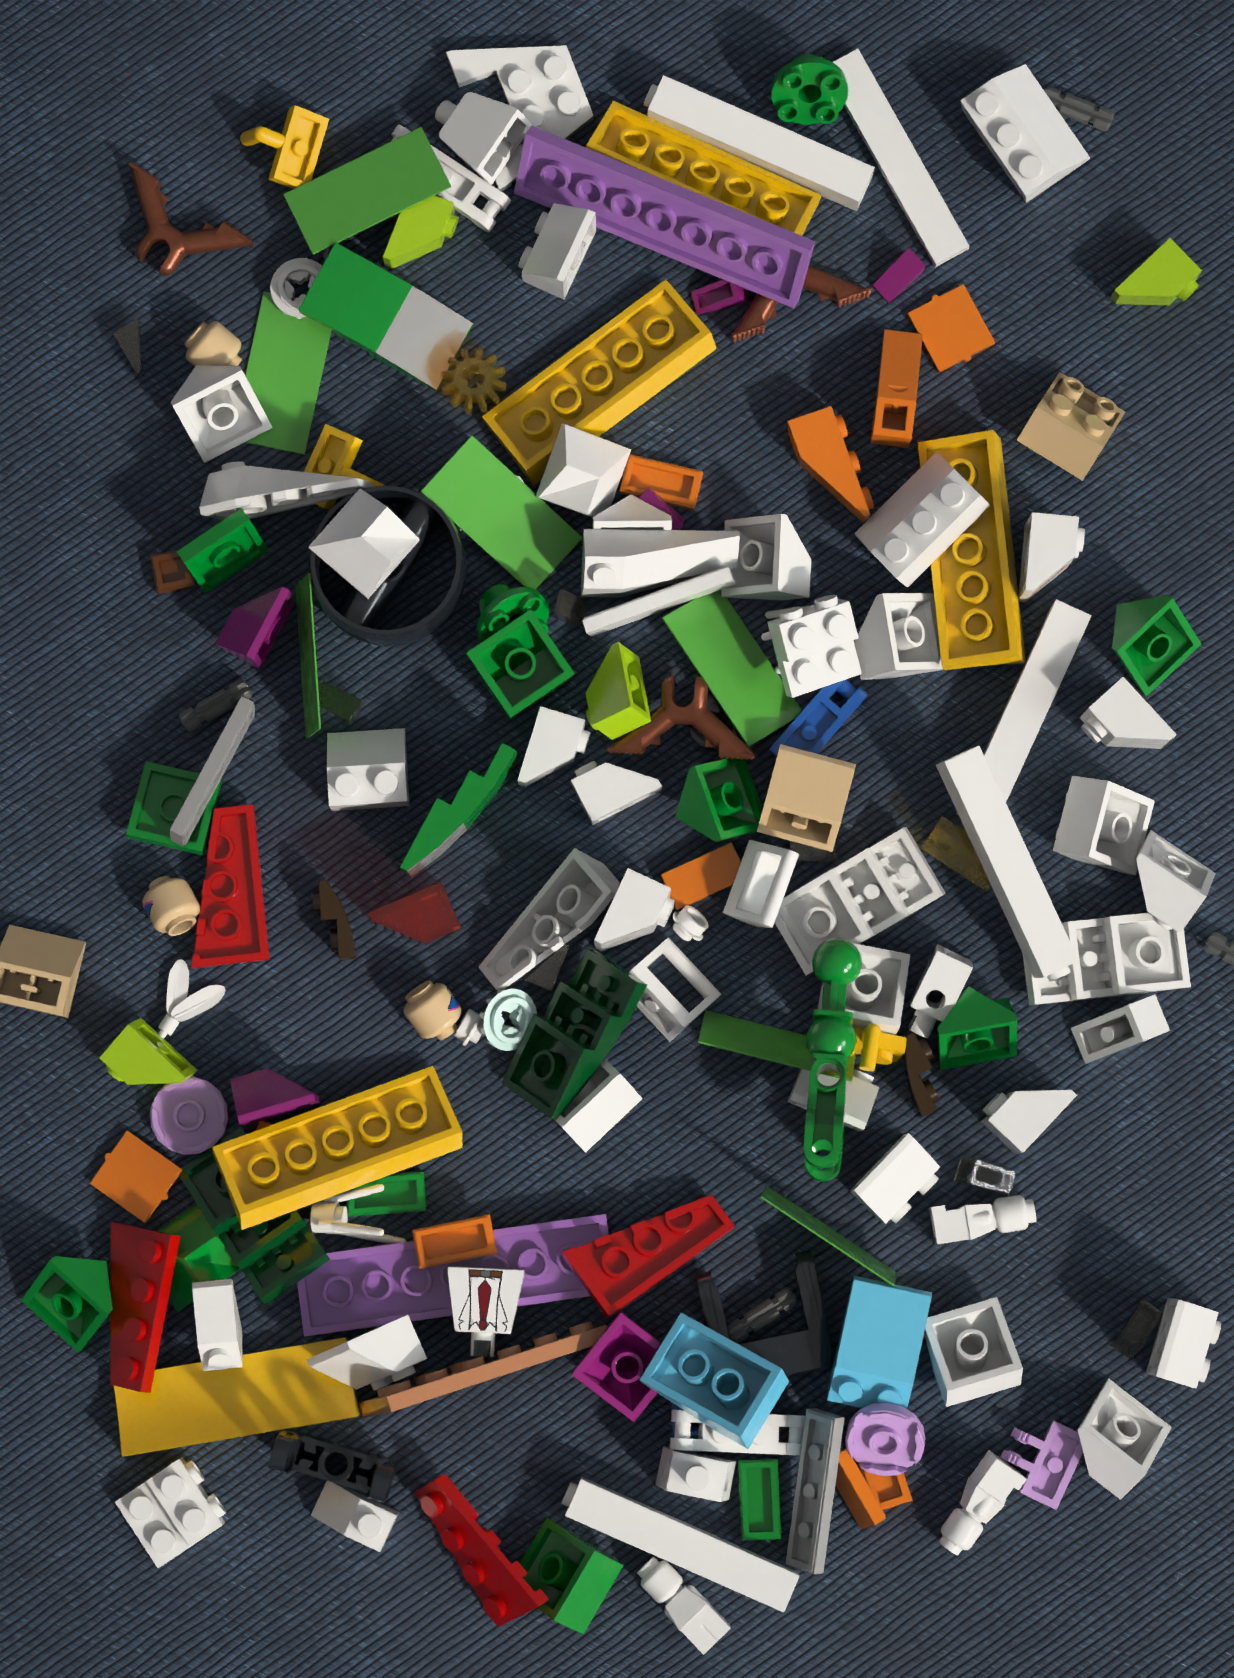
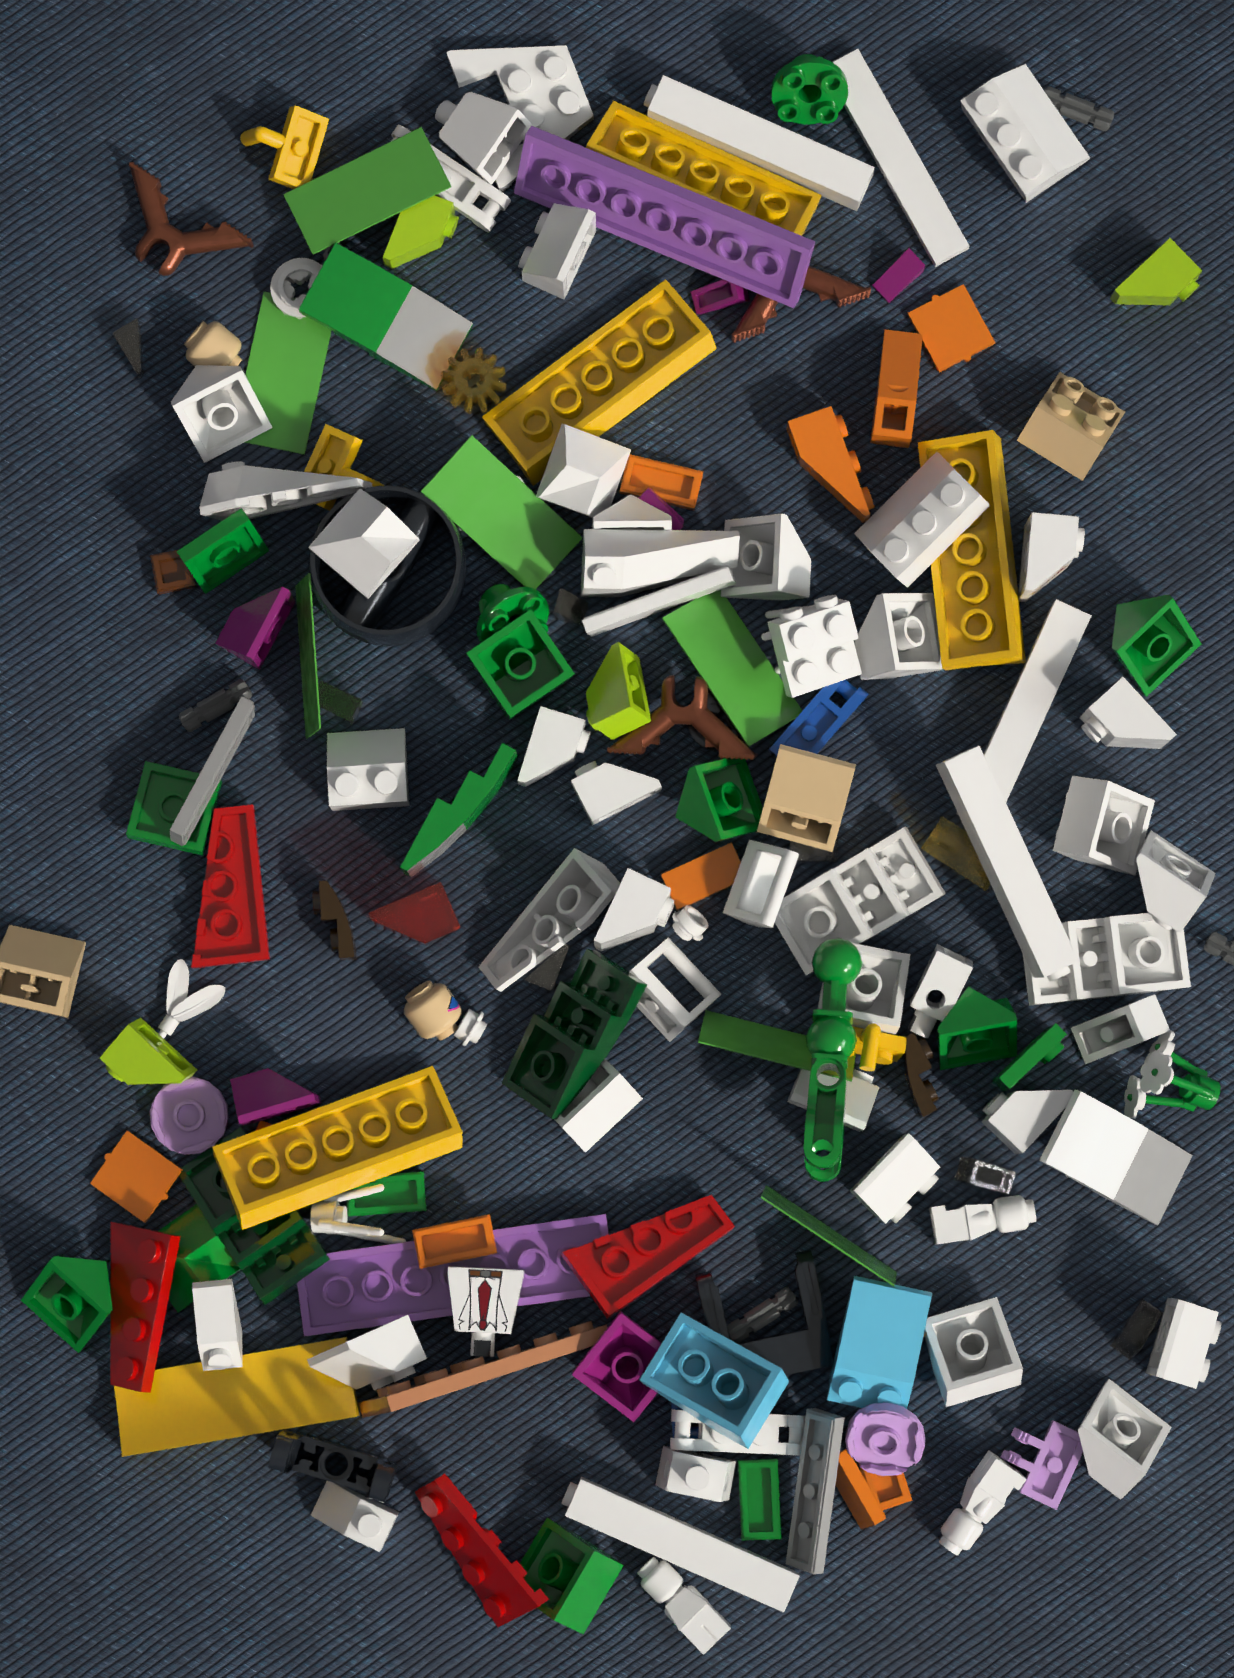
white plate [115,1457,226,1568] -> none
tan head [142,876,200,936] -> none
light aqua gear [479,988,537,1051] -> none
none -> green plate [992,1023,1067,1092]
none -> white slope [1039,1090,1193,1225]
none -> plant [1124,1031,1221,1119]

